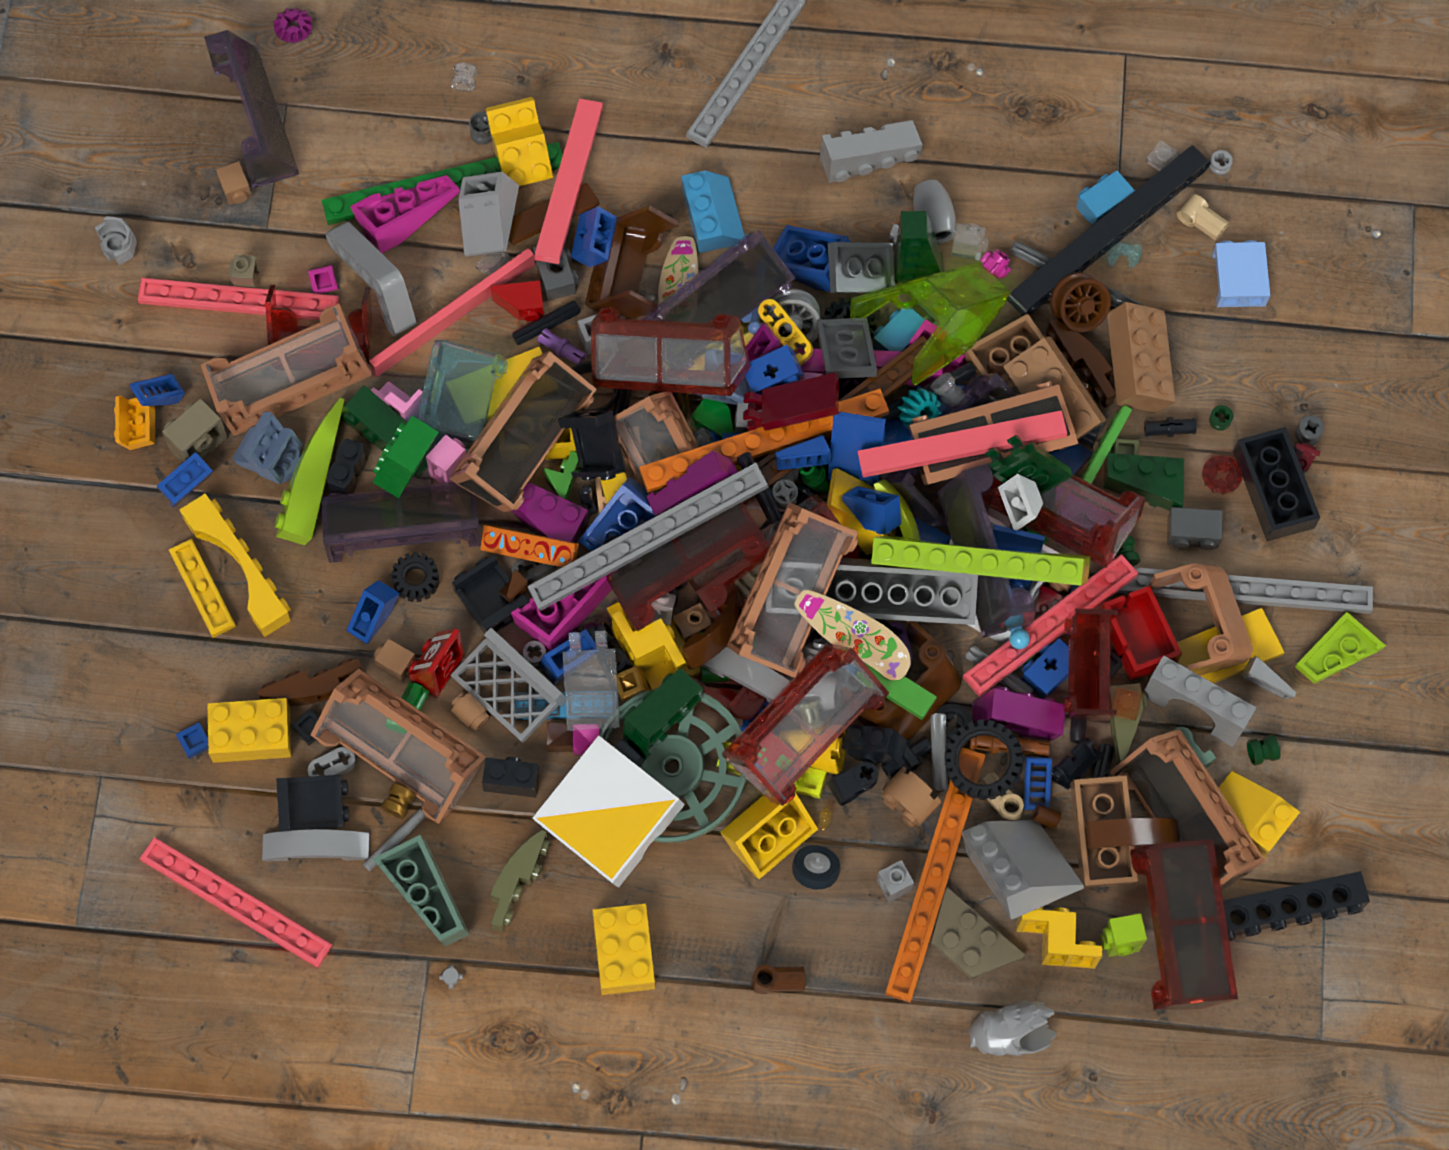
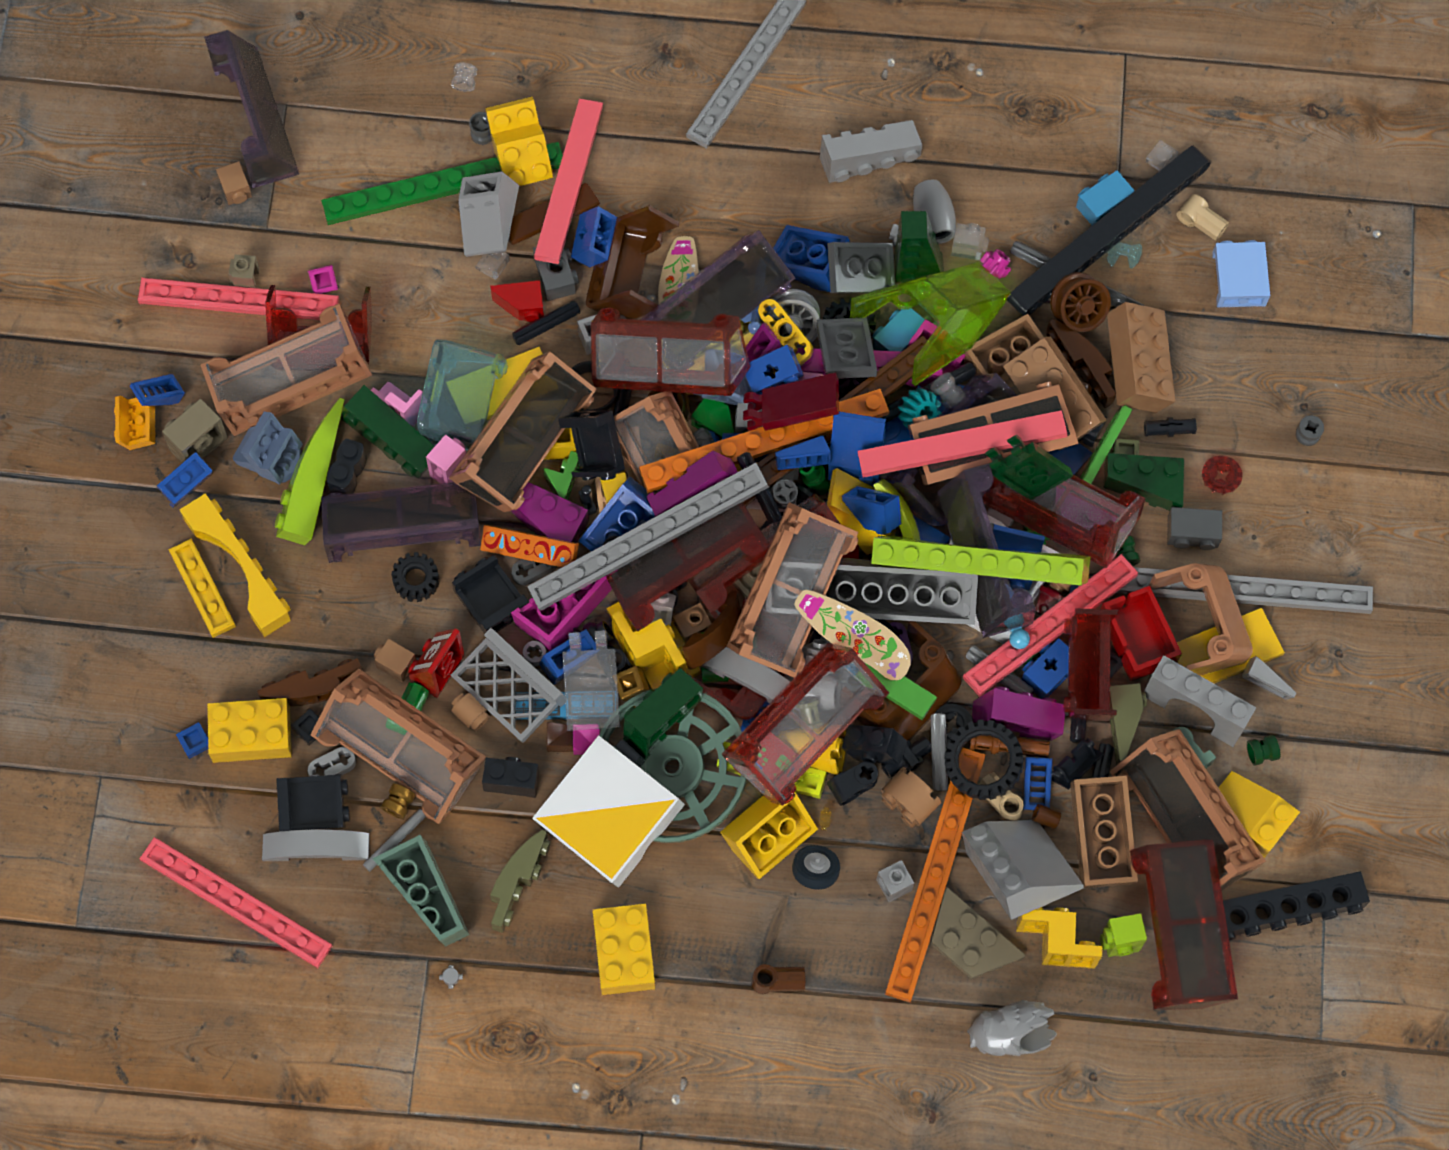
light grey hair [95,216,137,266] -> none
magenta gear [274,7,312,43] -> none
light grey beam [325,221,416,336] -> none
blue slope [346,580,400,644] -> none
dark pink wedge [350,175,460,253] -> none
coral tile [369,248,535,377] -> none
green brick [372,416,438,499] -> none
reddish brown slope [499,569,529,603] -> none
medium lavender pin [538,328,587,365] -> none
dark azure slope [681,171,746,253] -> none
white slope [998,474,1043,531] -> none
reddish brown slope [1086,818,1179,849] -> none
clear orange plate [1110,687,1142,721] -> none
light grey bush [1209,150,1233,175] -> none
dark green bush [1209,405,1233,431] -> none
black brick [1233,427,1320,541] -> none
dark red brick [1294,442,1321,472] -> none
lime wing [1295,612,1386,684] -> none

